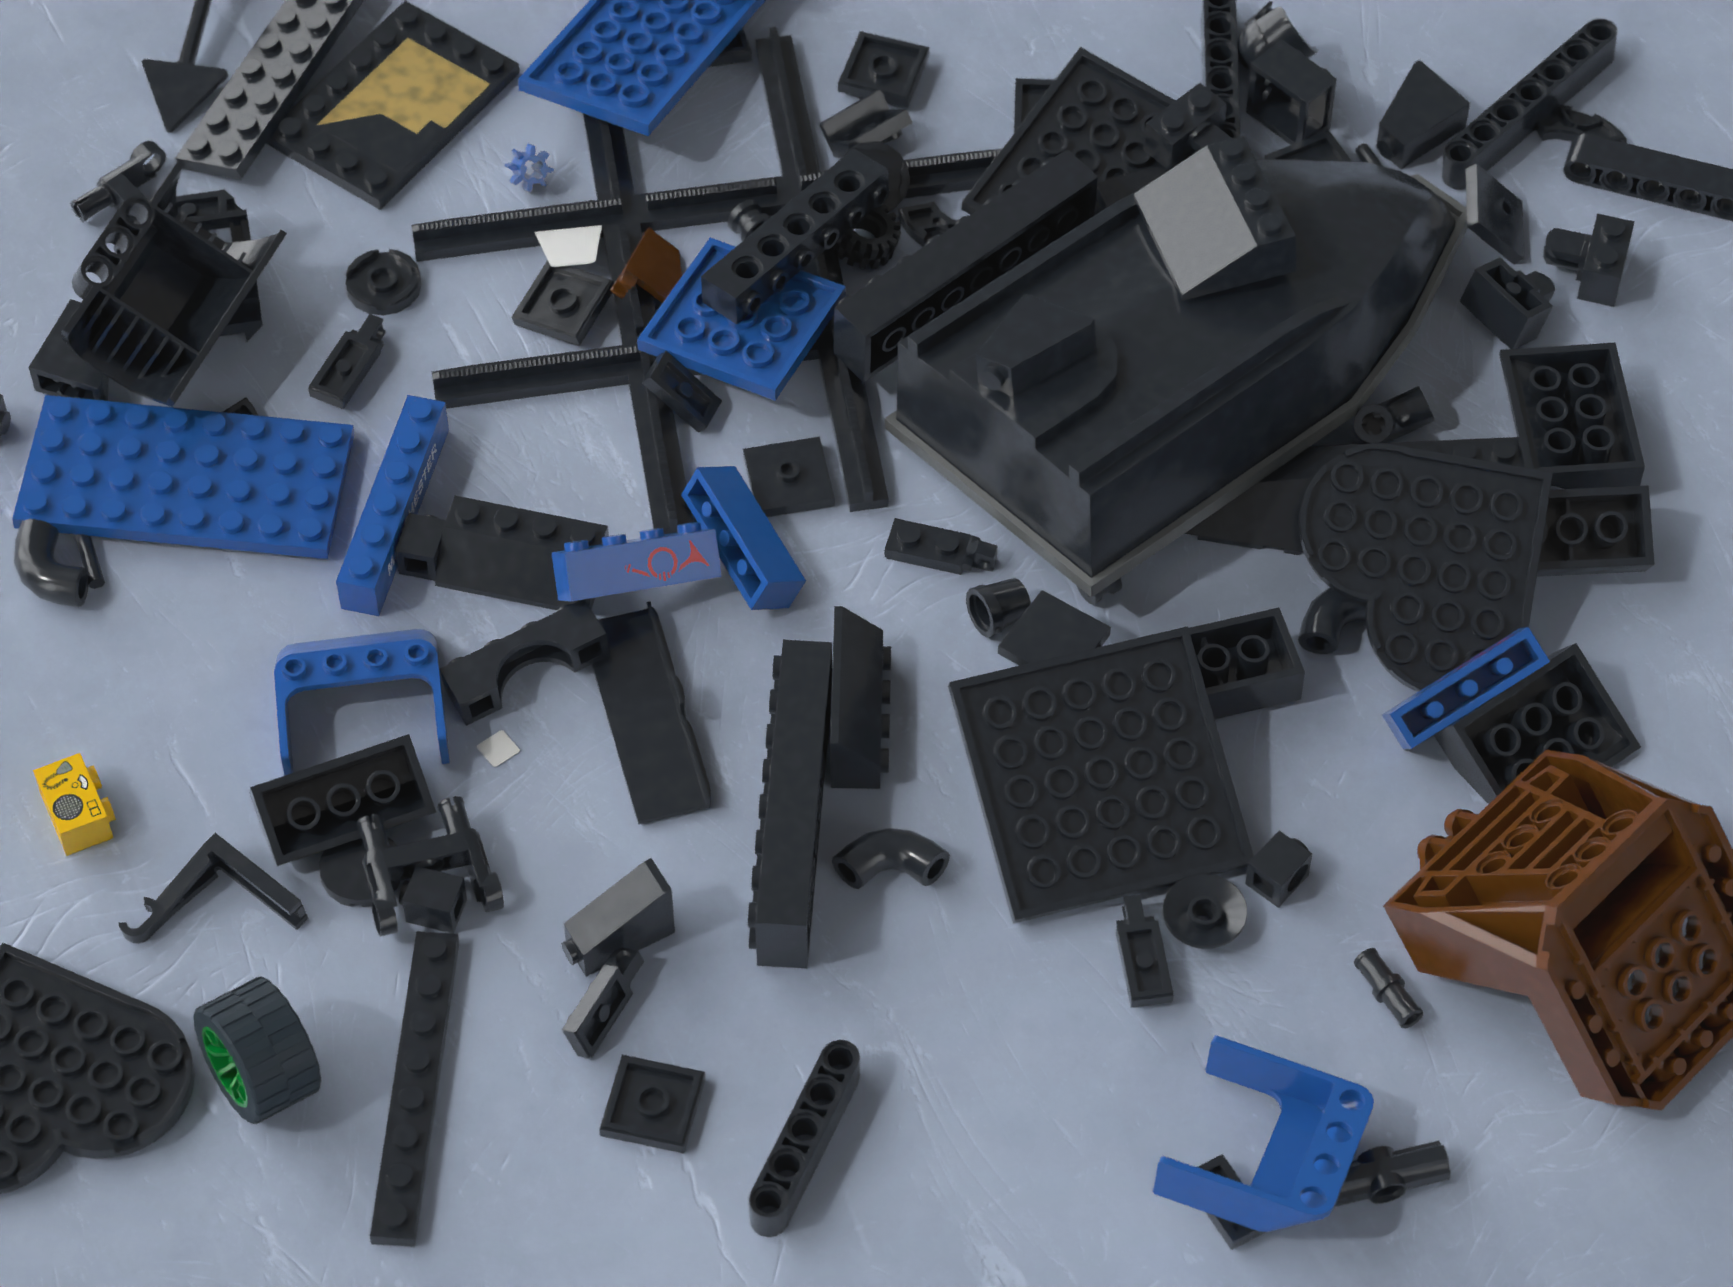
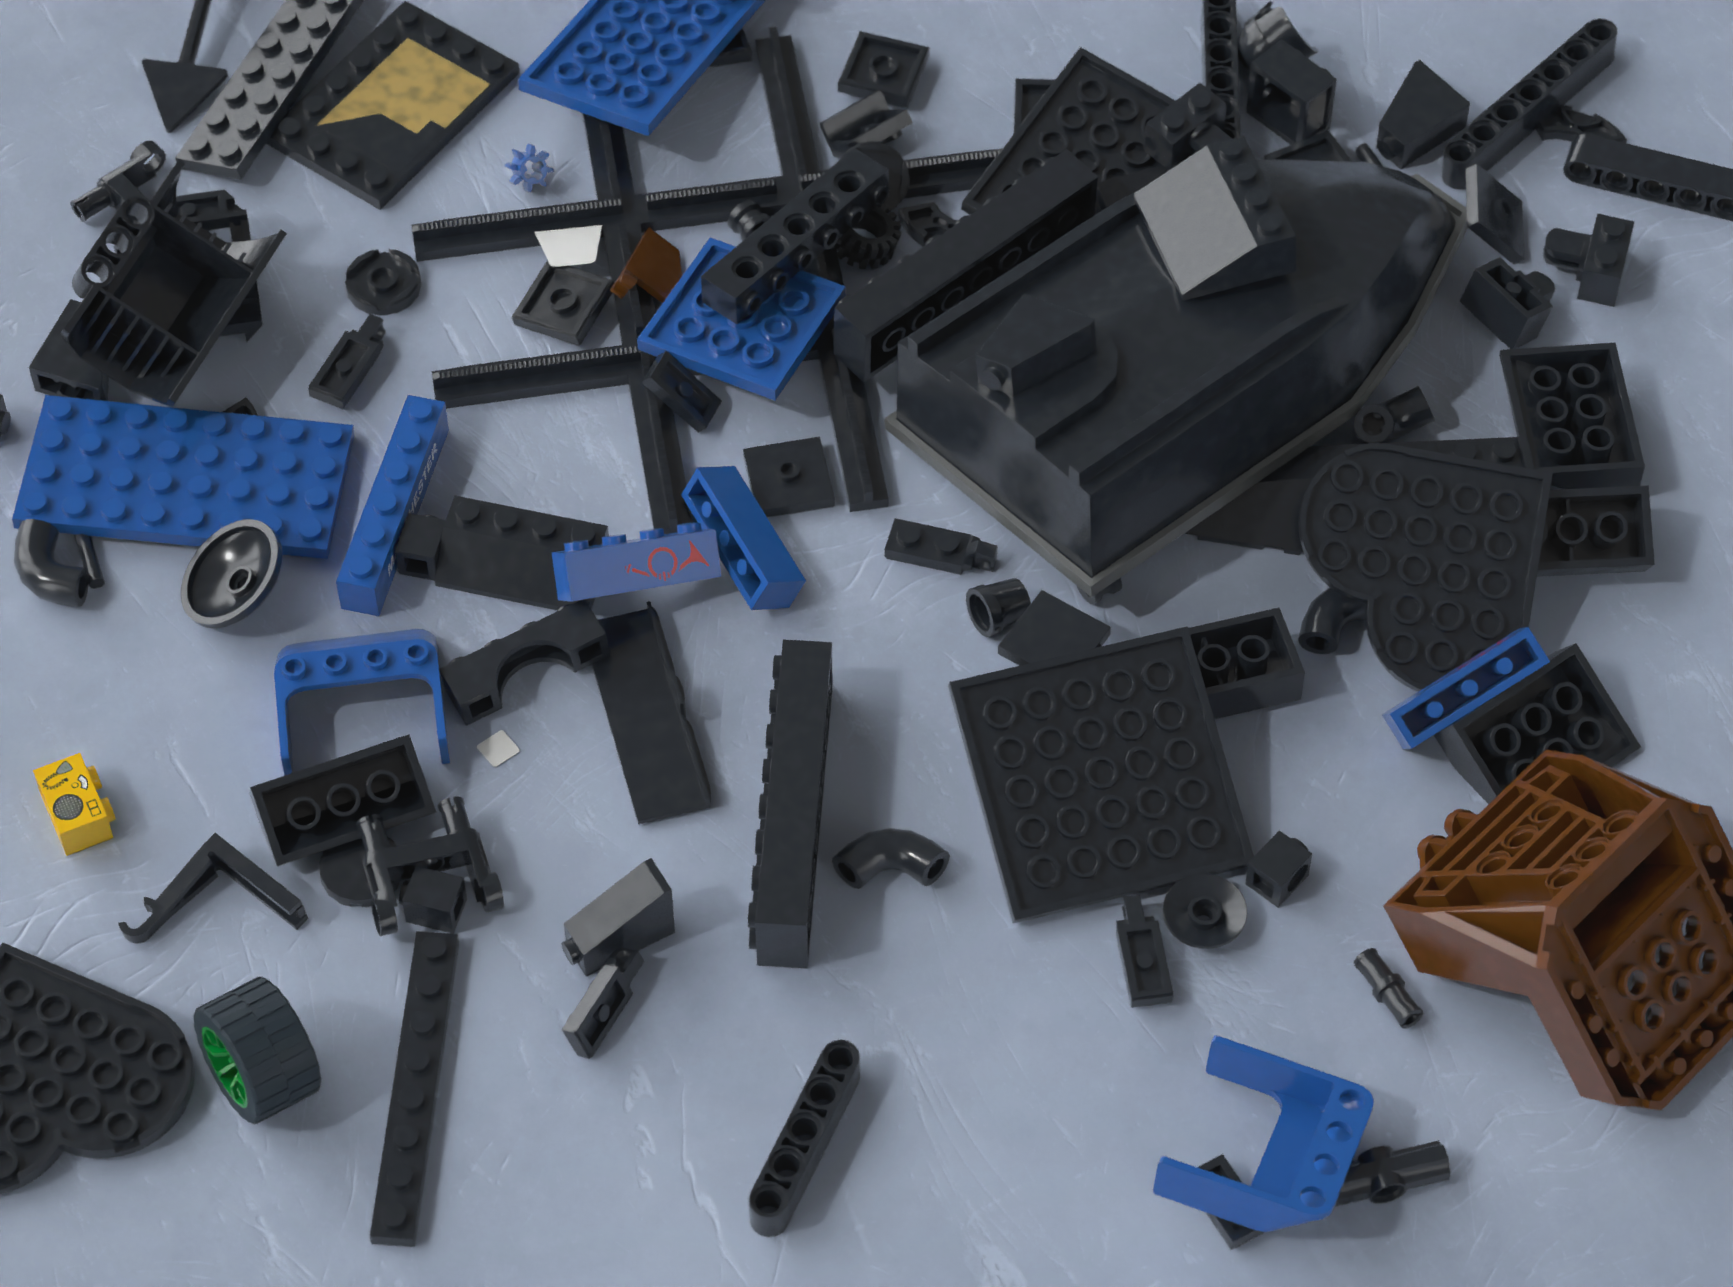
black tile [599,1054,706,1154] -> none
black slope [830,606,891,789] -> none
none -> black dish [181,519,282,628]

